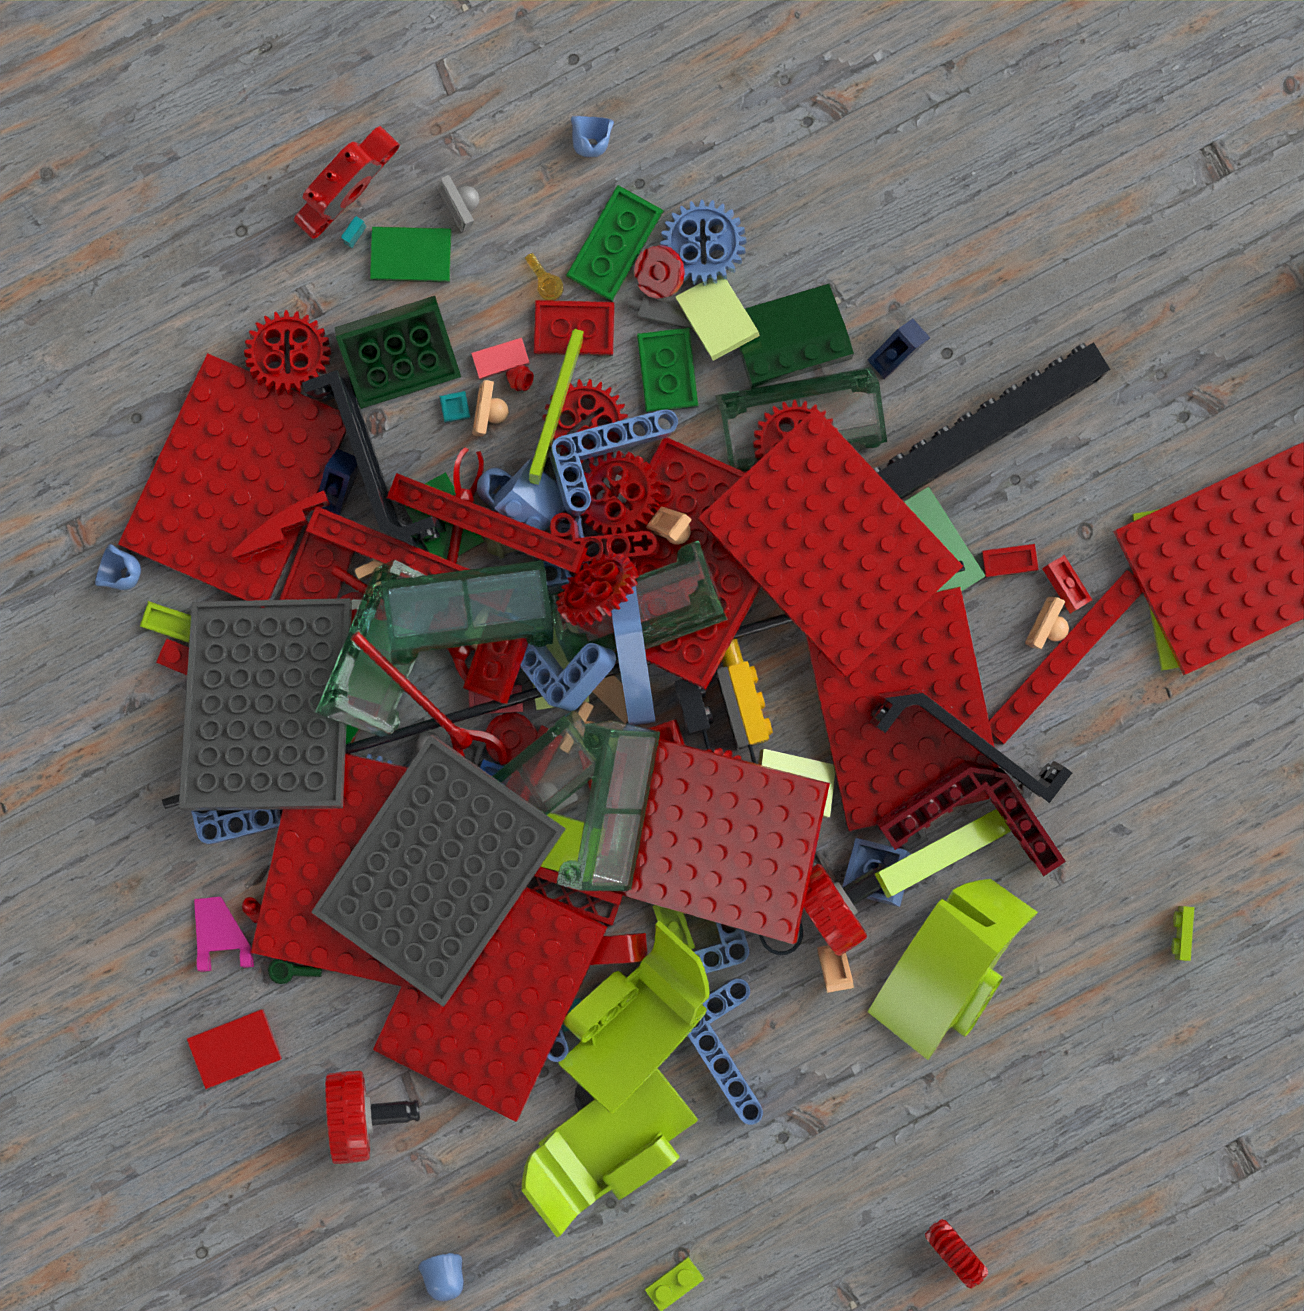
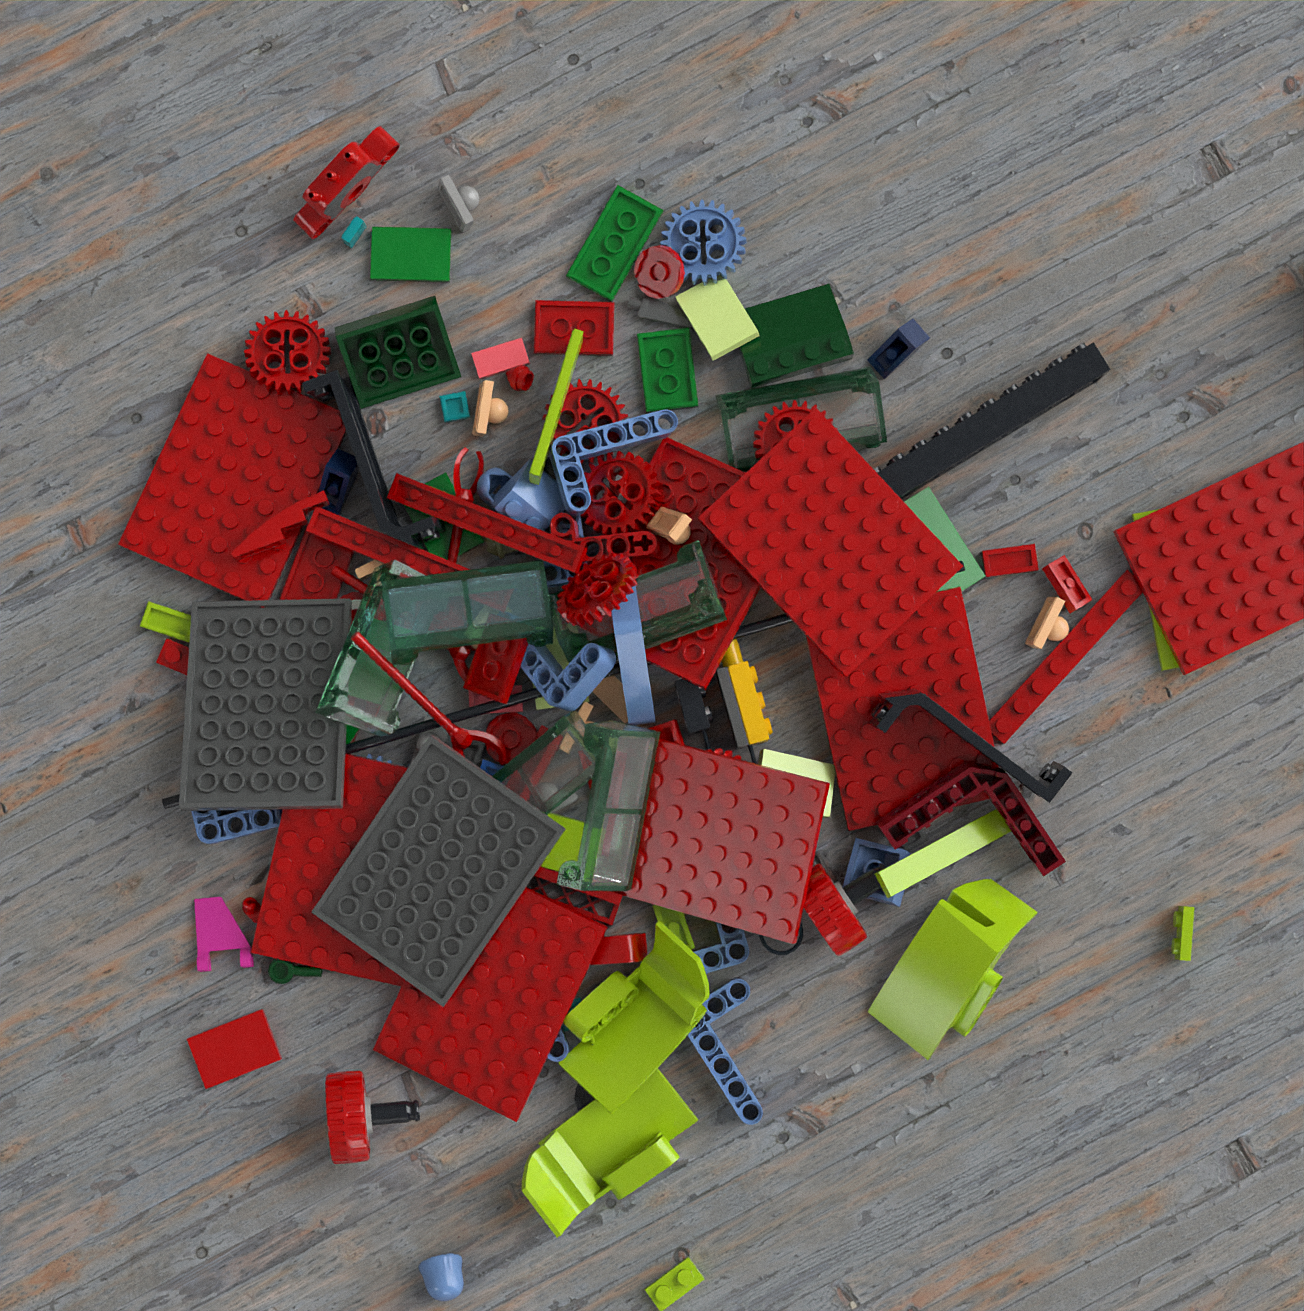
medium blue hair [95,544,141,590] -> none
clear yellow plate [525,253,564,301] -> none
medium blue hair [571,116,614,157] -> none
light nougat tile [817,945,854,993] -> none
red gear [925,1219,988,1289] -> none

